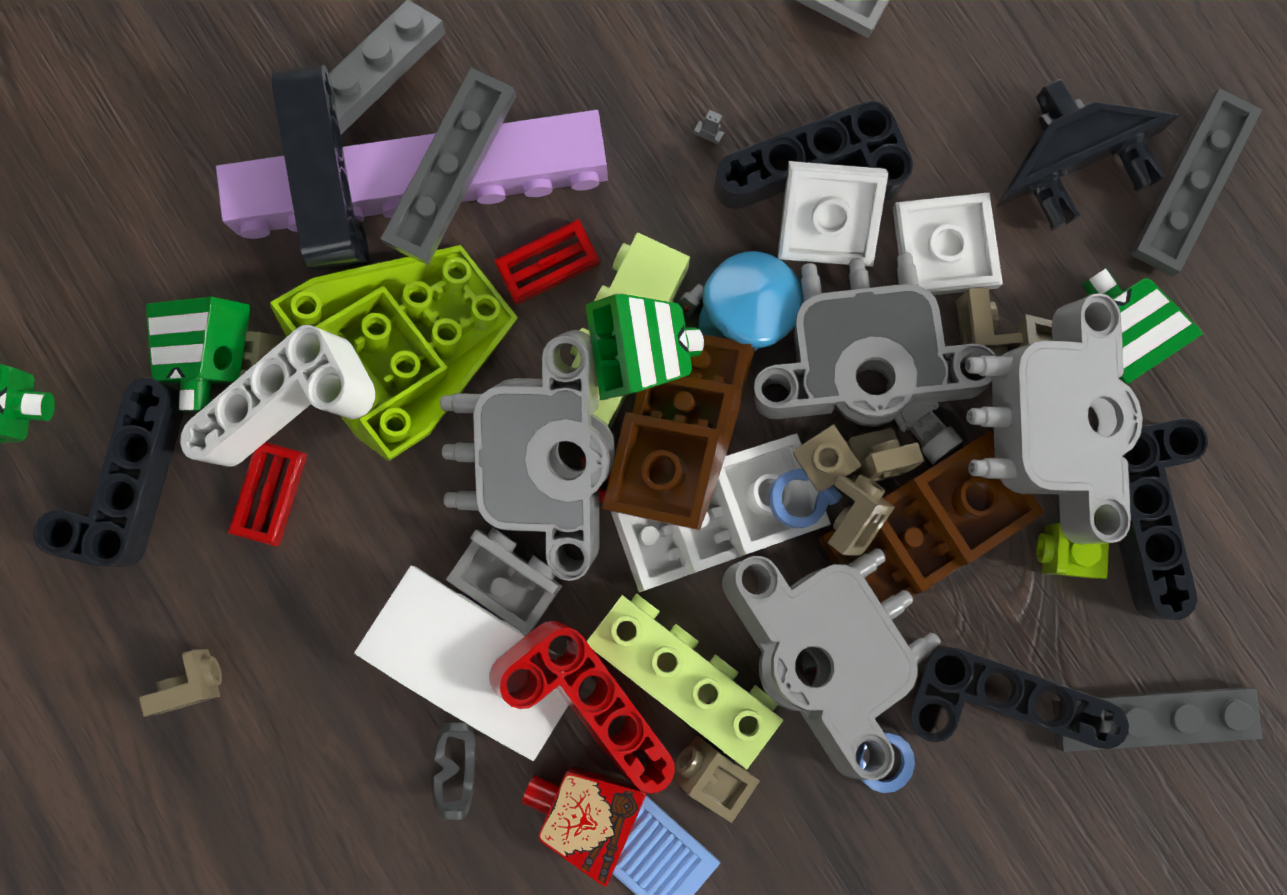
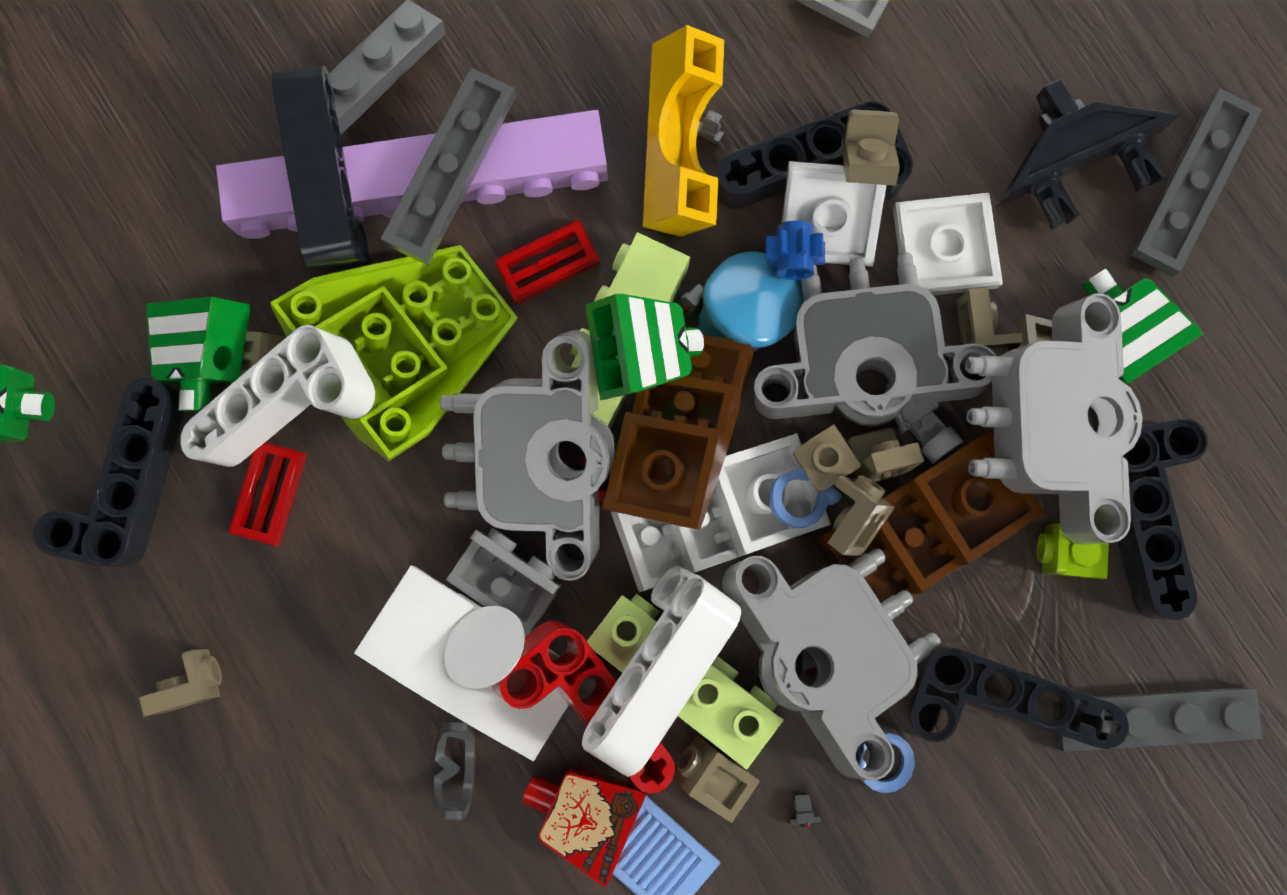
none -> white sticker [444,606,525,689]
none -> white beam [582,566,741,777]
none -> yellow arch [643,25,724,237]
none -> blue gear [765,220,825,280]
none -> dark grey piece [789,794,821,828]
none -> dark tan bracket [842,109,900,186]

